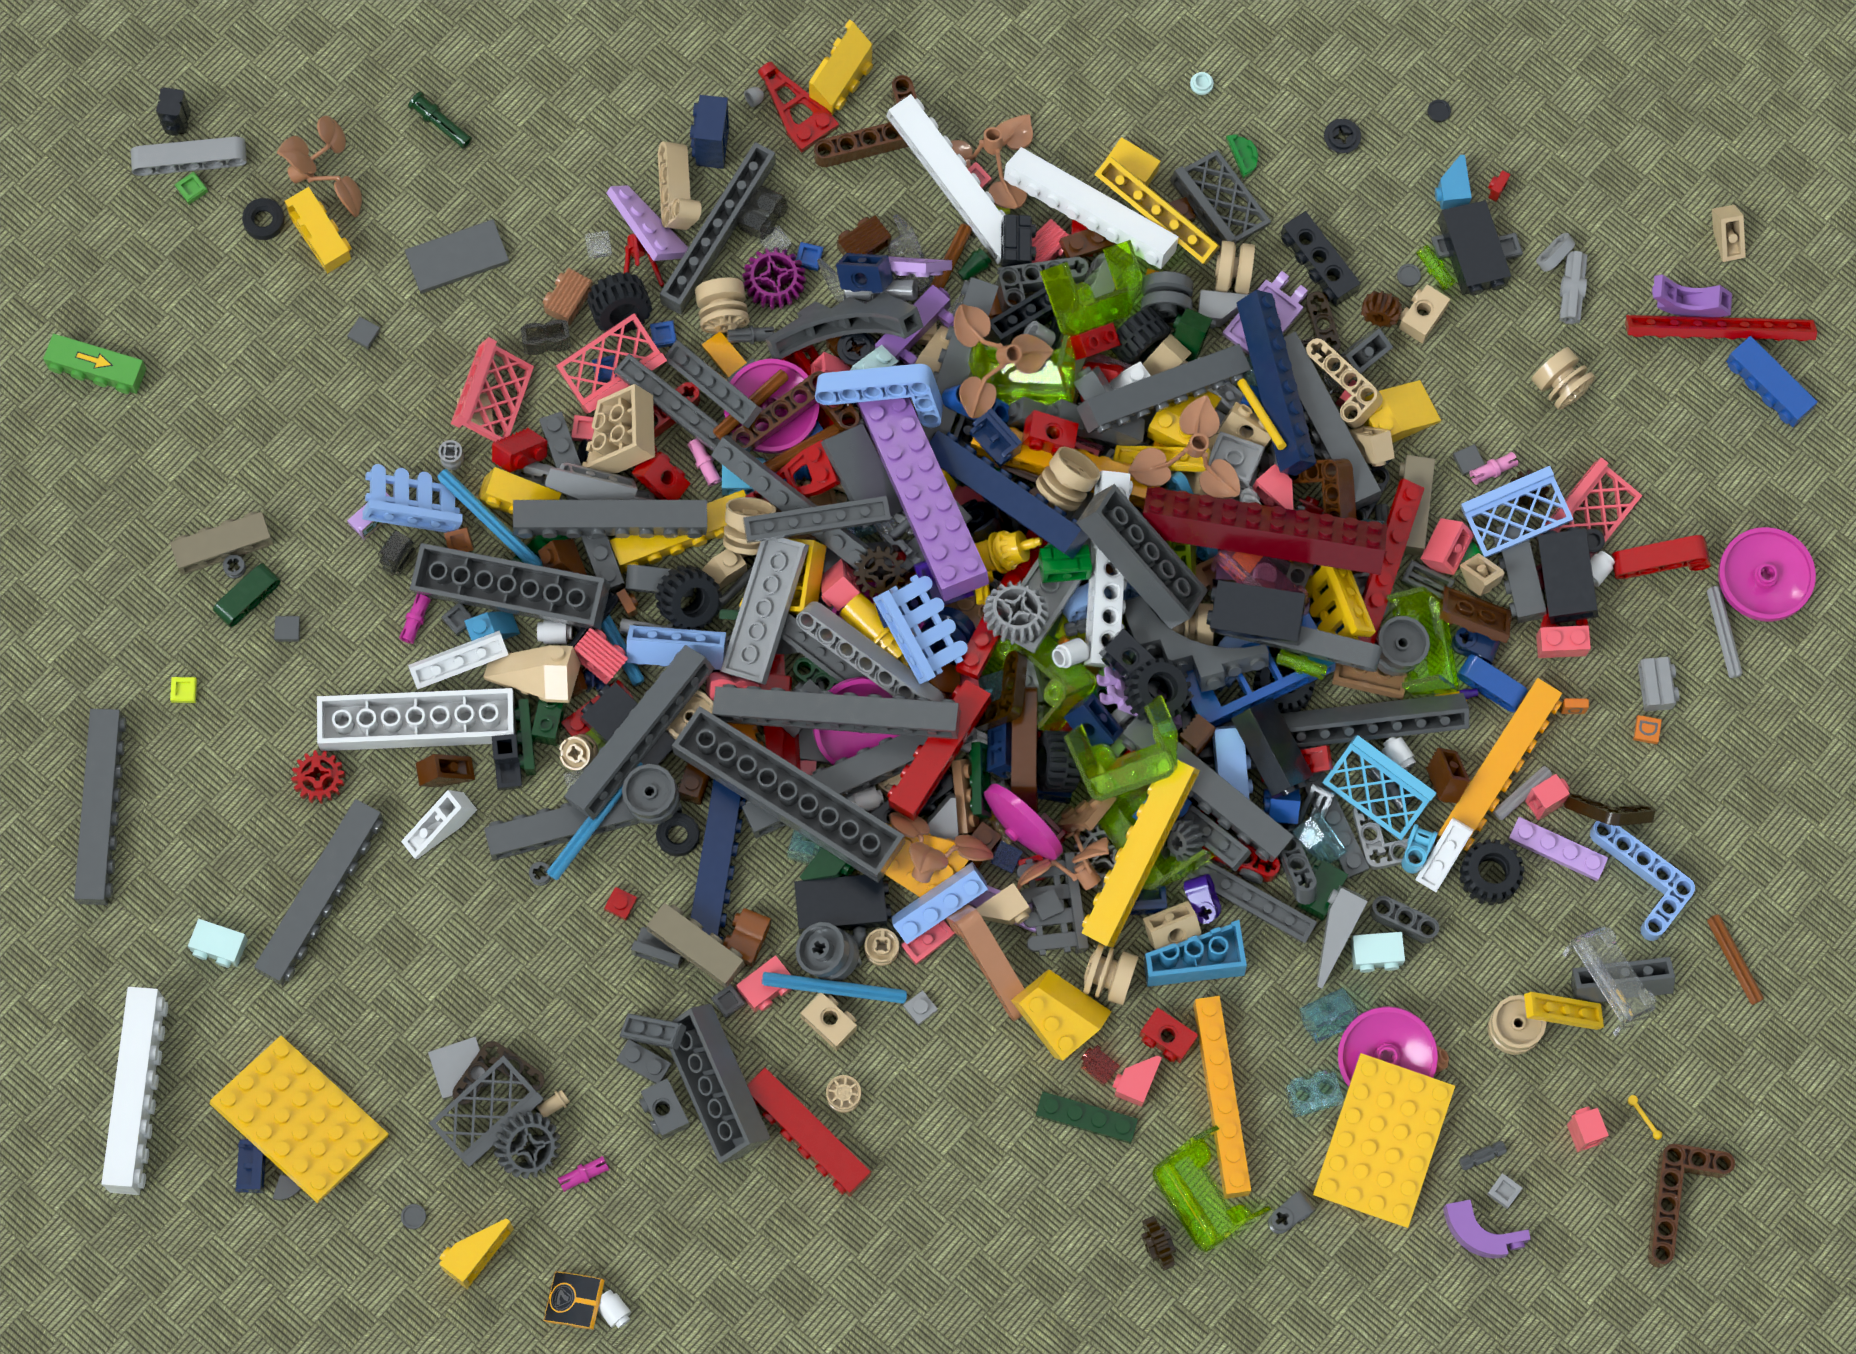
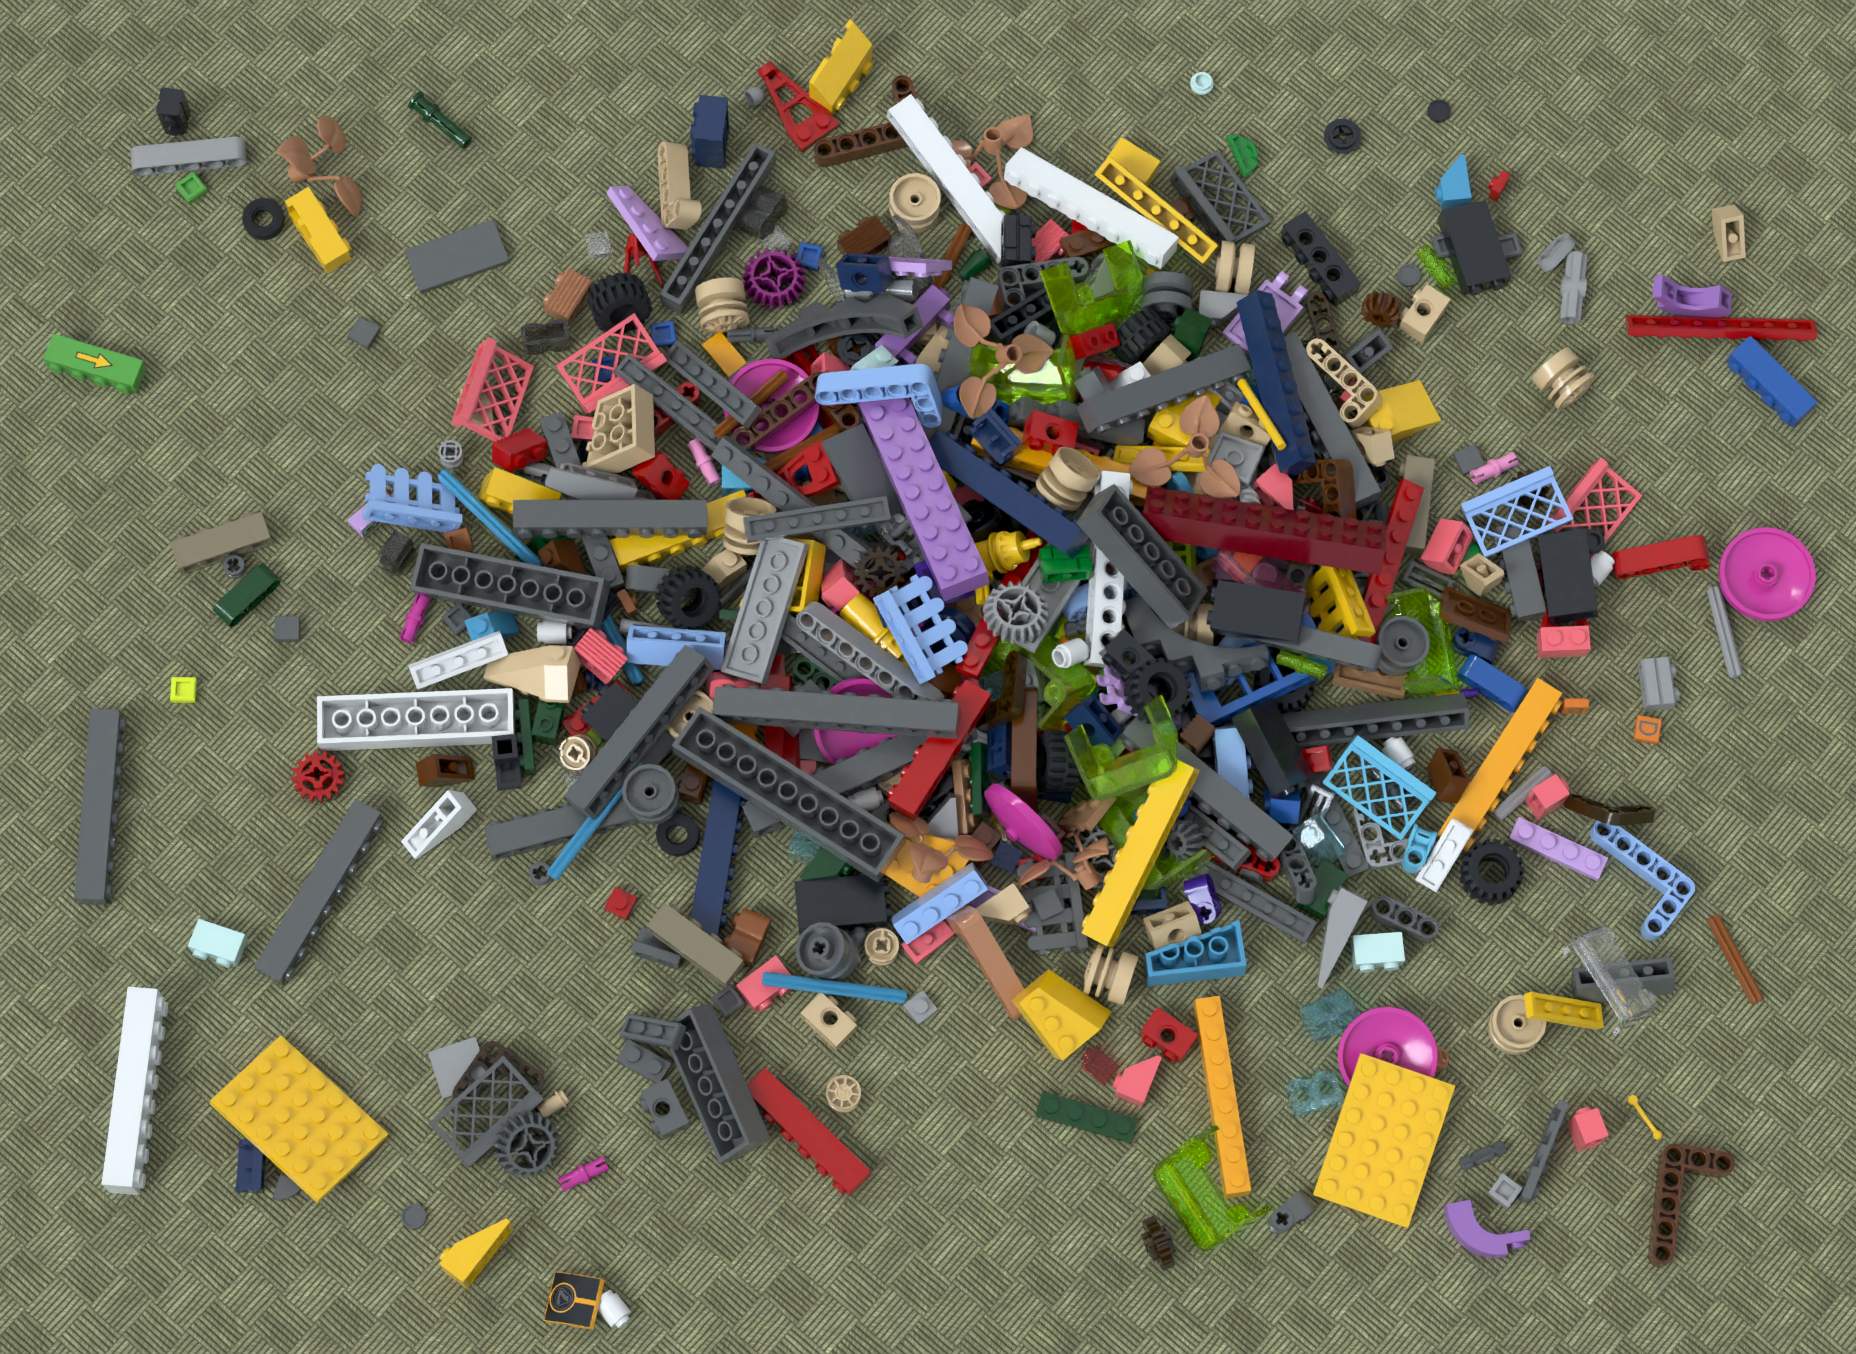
none -> tan wheel [889,173,941,233]
none -> dark grey wing [1518,1100,1569,1203]

